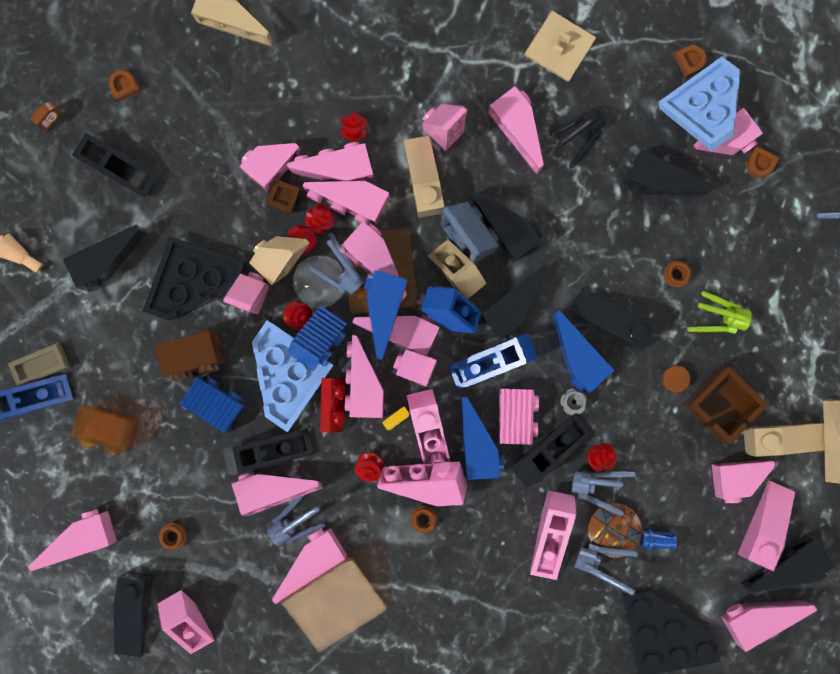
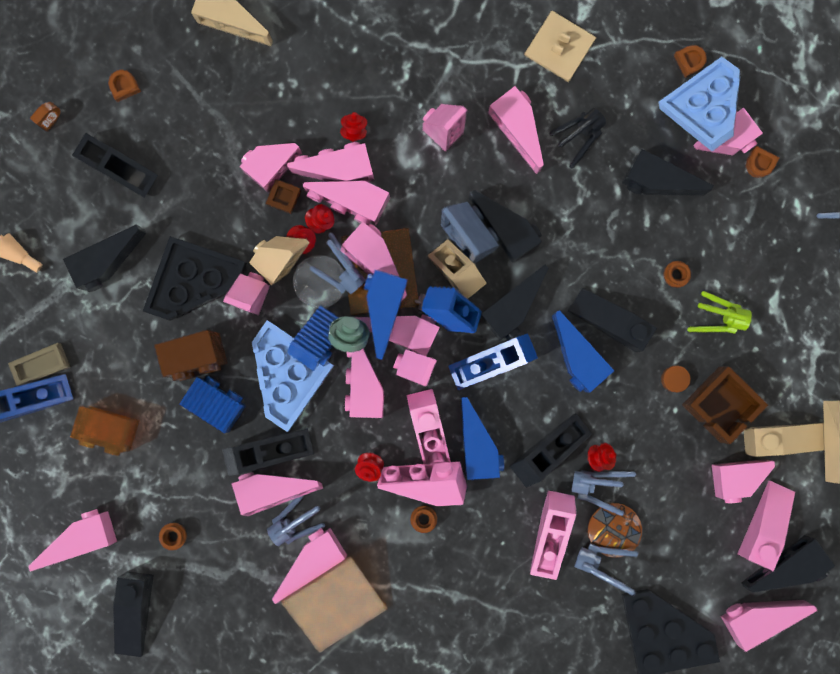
bright pink slope [157,590,214,654] -> none
red wheel [283,301,313,330] -> none
red plate [320,378,346,433] -> none
yellow tile [382,406,410,430] -> none
tan slope [404,136,444,218] -> none
bright pink brick [498,389,539,445] -> none
light grey plate [560,389,587,415] -> none
blue pin [640,528,677,550] -> none
none -> sand green plate [328,316,369,352]

